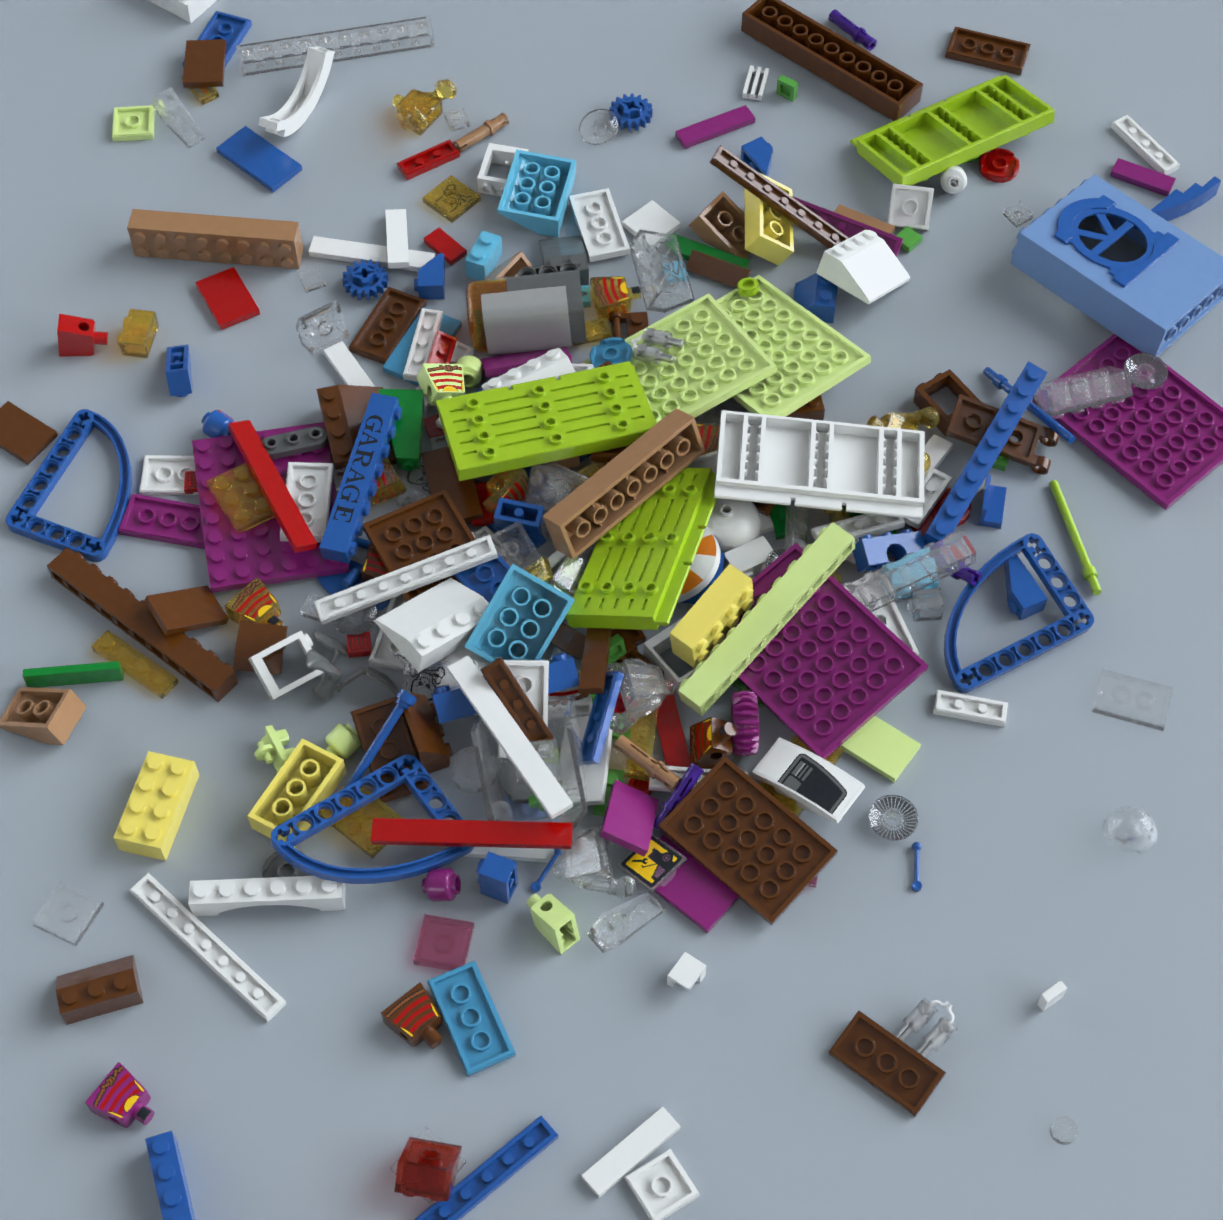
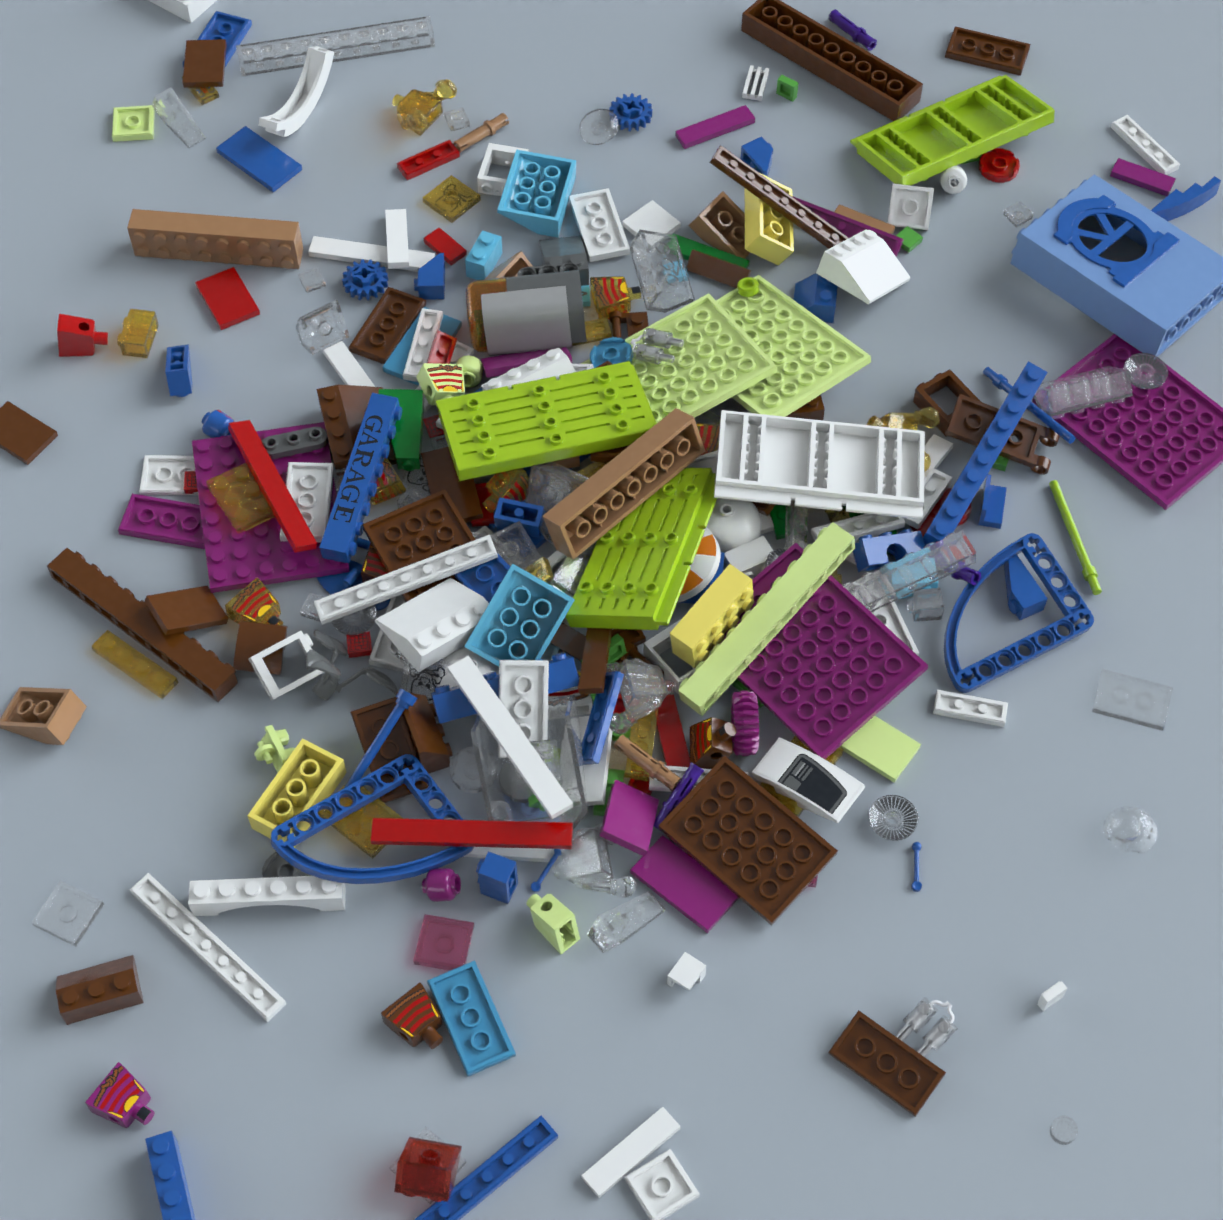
blue beam [6,409,132,562] -> none
green tile [23,661,124,688] -> none
light yellow brick [113,751,199,861] -> none
yellowish green head [325,723,361,759] -> none
reddish brown tile [480,656,554,750] -> none
piece [616,833,687,892] -> none

